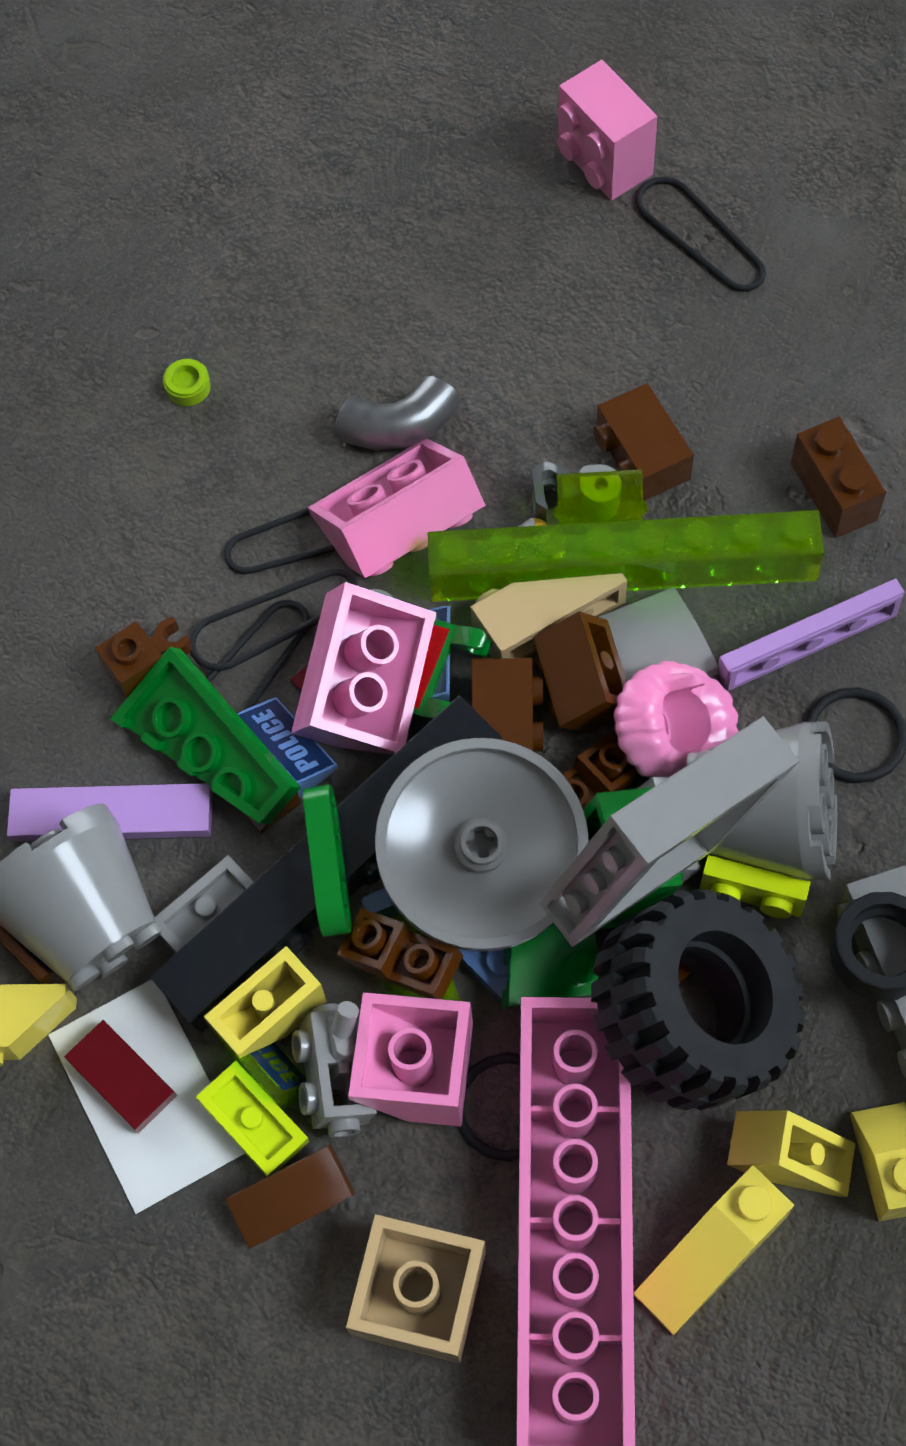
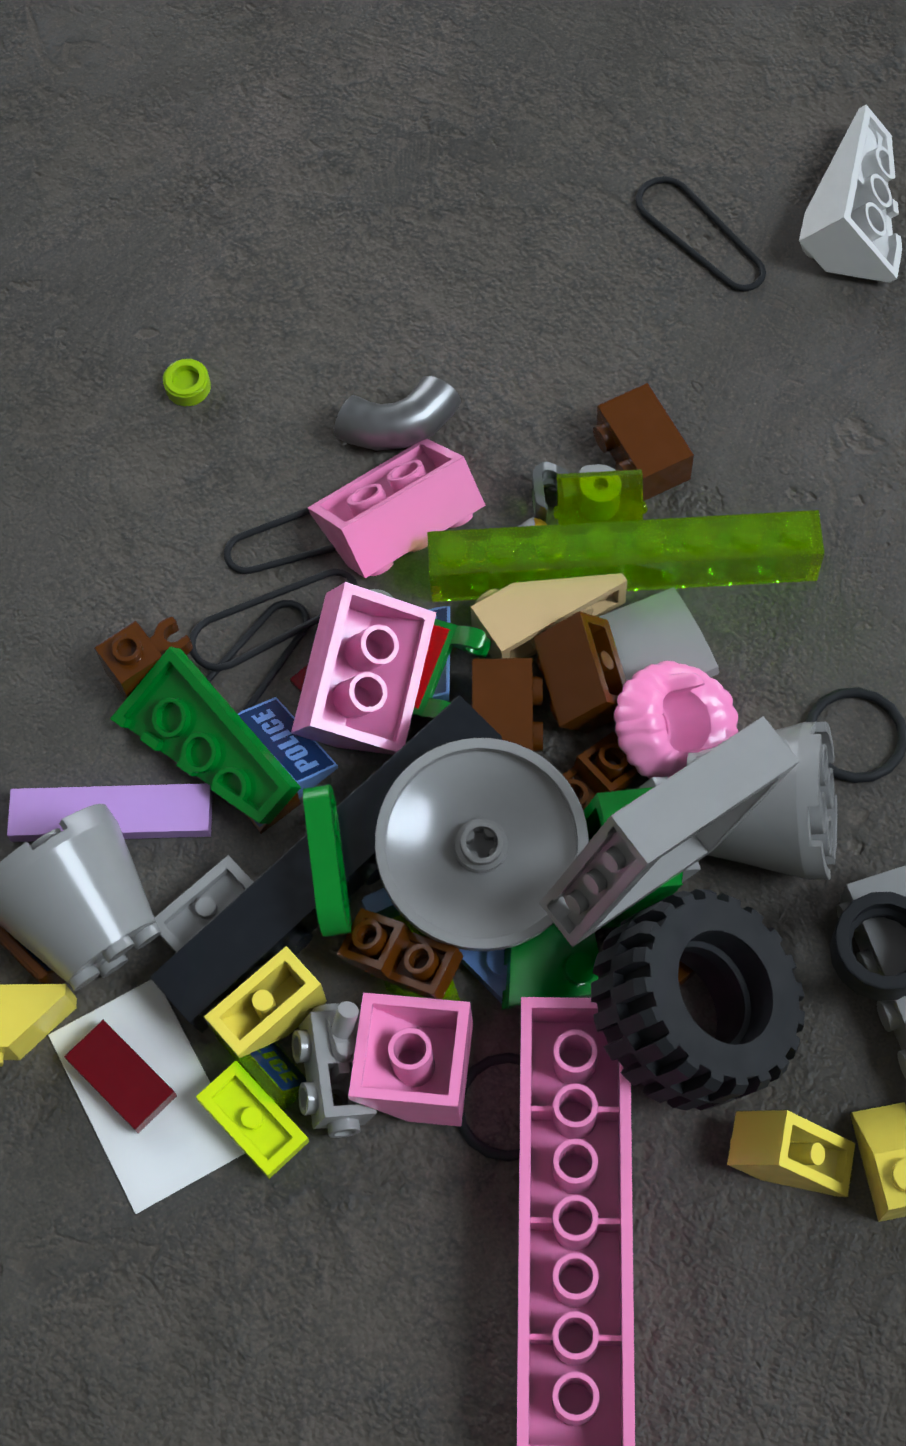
reddish brown slope [225,1144,355,1249] -> none
tan brick [346,1214,486,1364] -> none
bright pink brick [557,60,658,201] -> none
light yellow slope [633,1165,794,1336] -> none
neon yellow plate [700,855,811,918] -> none
lavender tile [716,578,905,691] -> none
reddish brown brick [791,416,886,538] -> none
none -> white wedge [799,105,902,283]

